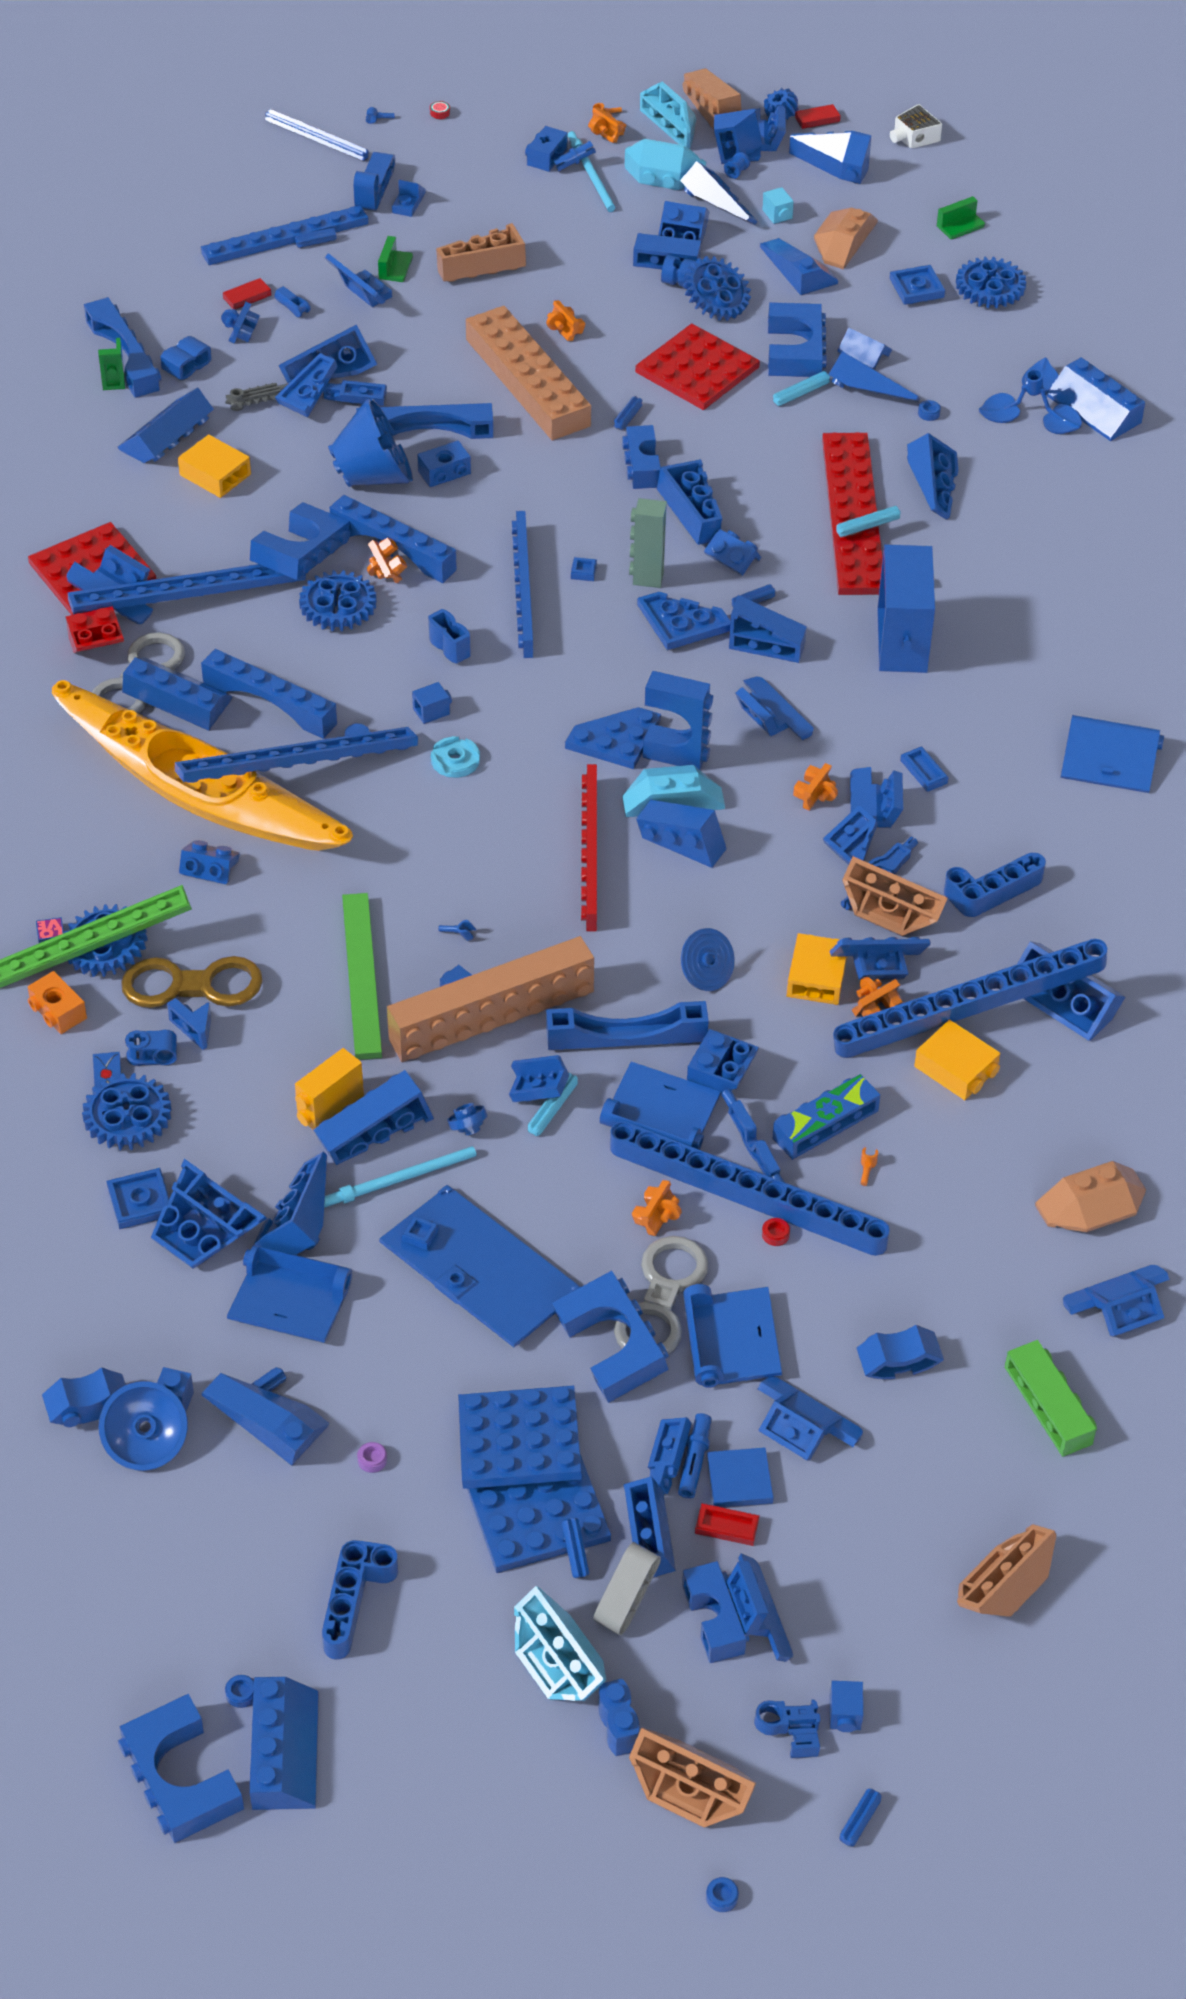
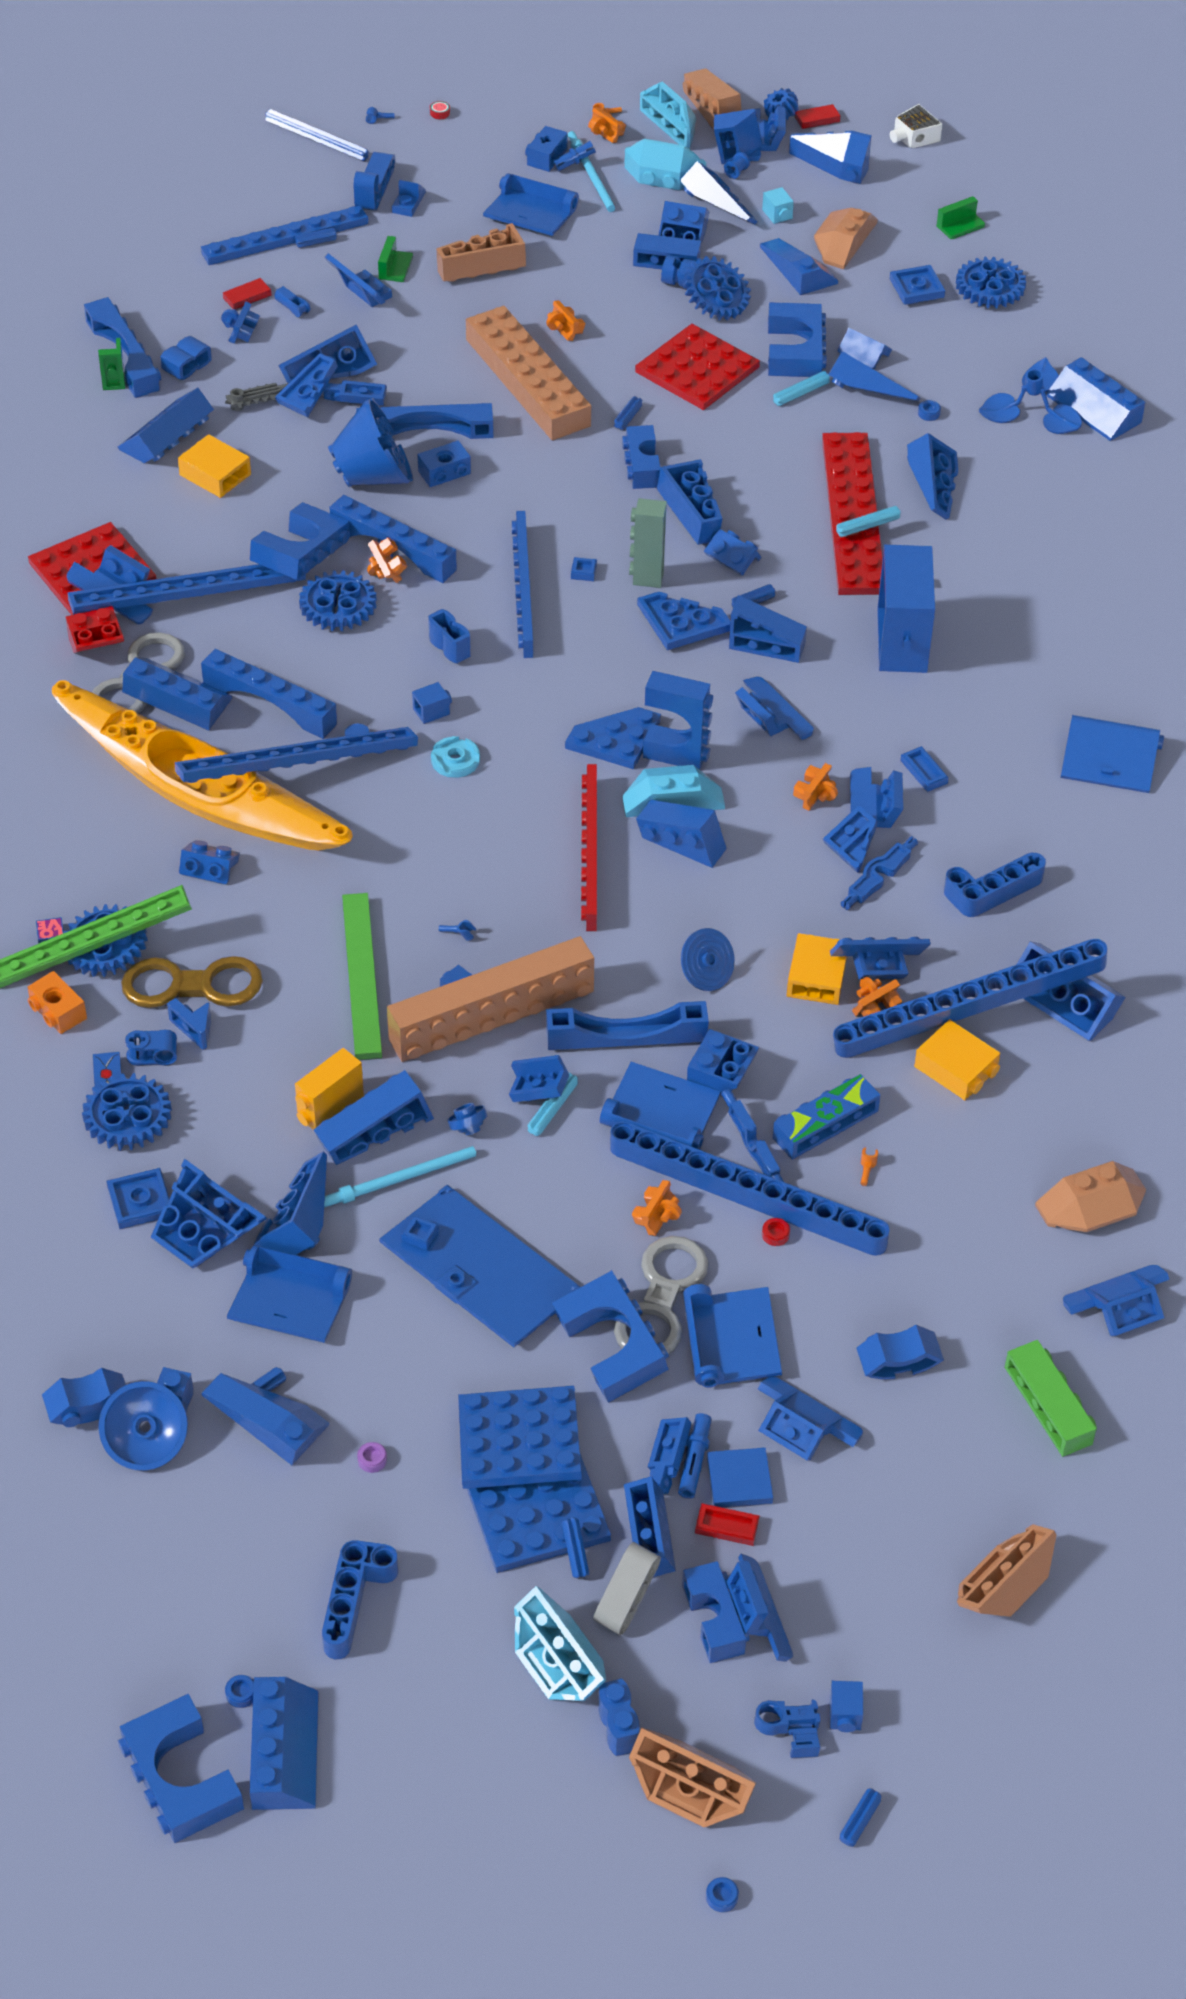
nougat wedge [842,856,948,936] -> none
none -> blue door [483,173,579,236]

